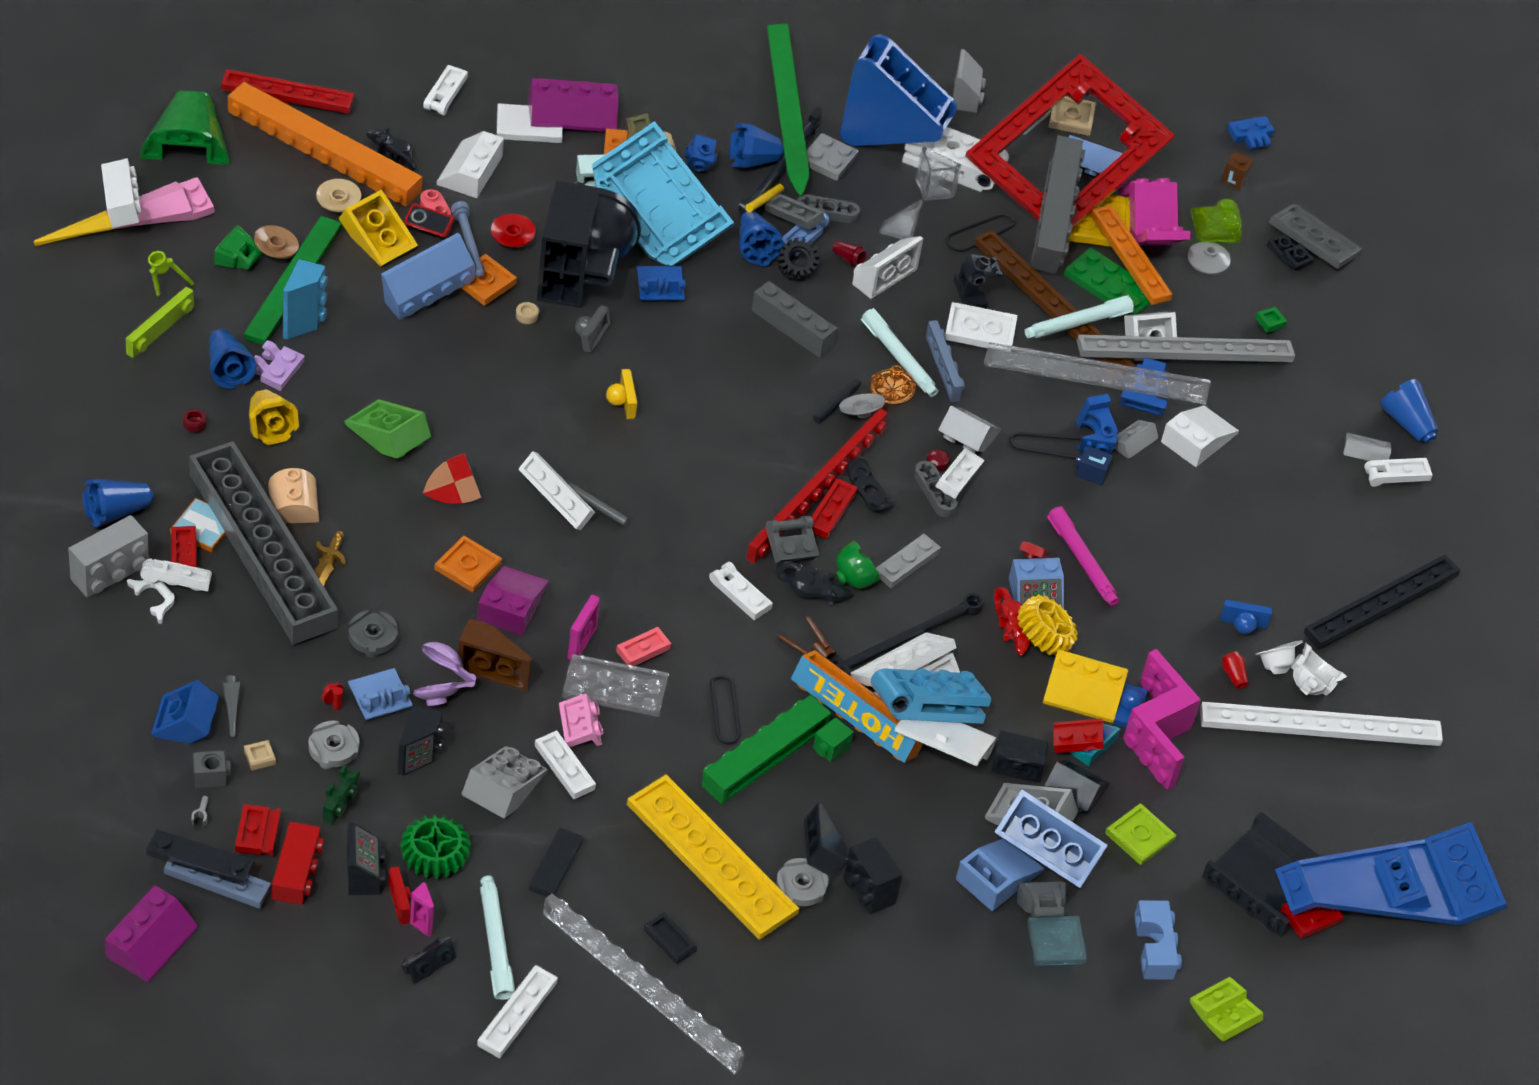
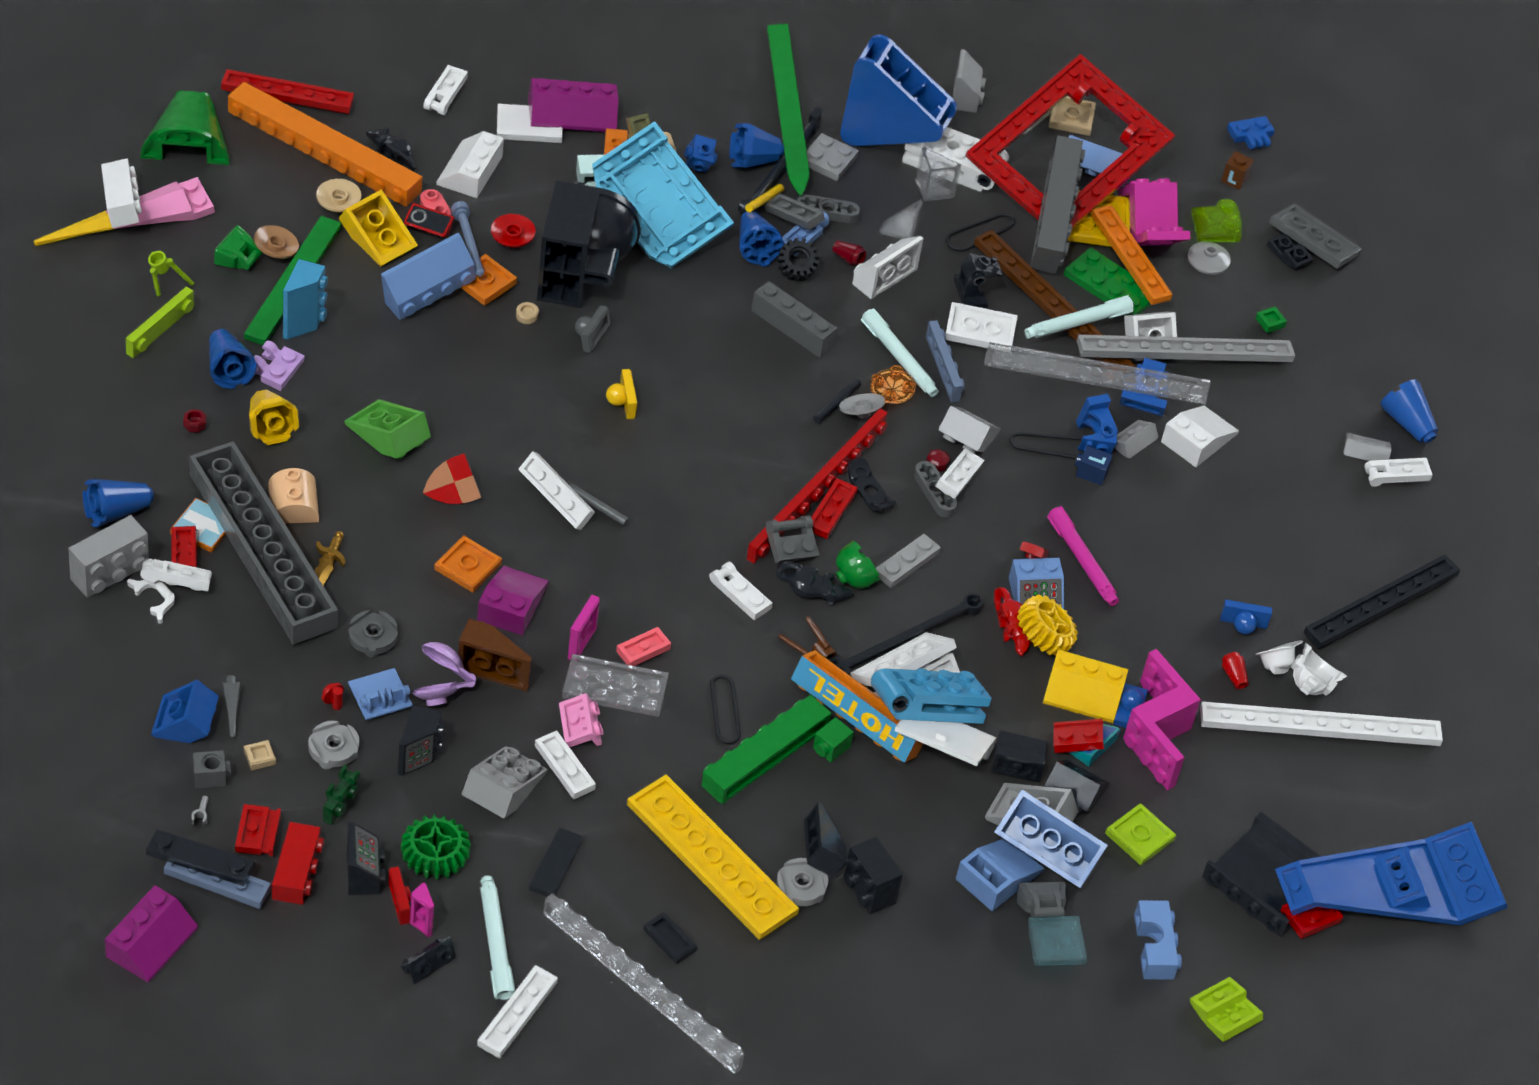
blue hinge [637,266,685,300] -> none

